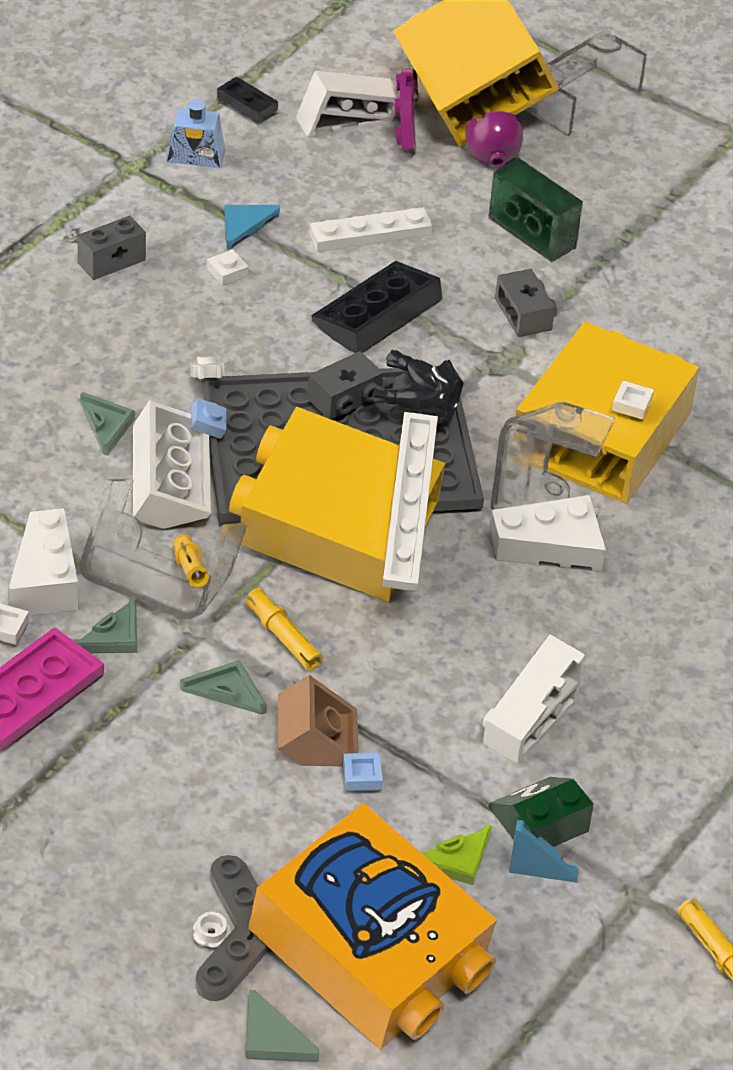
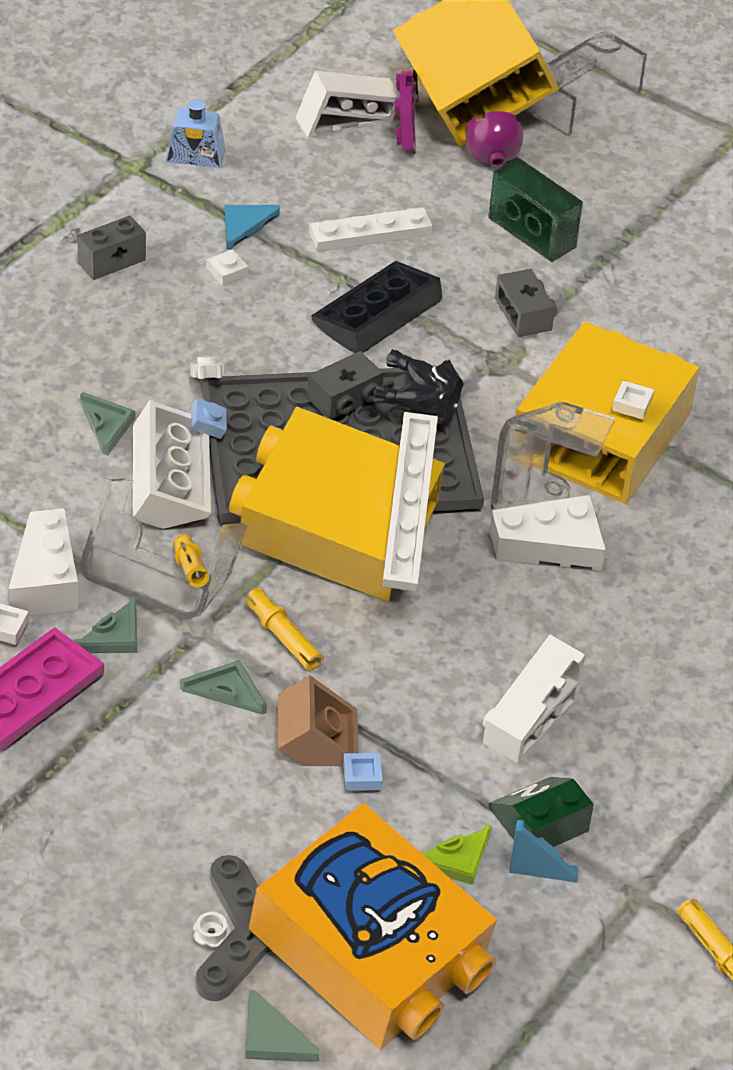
black plate [217,76,278,123] -> none

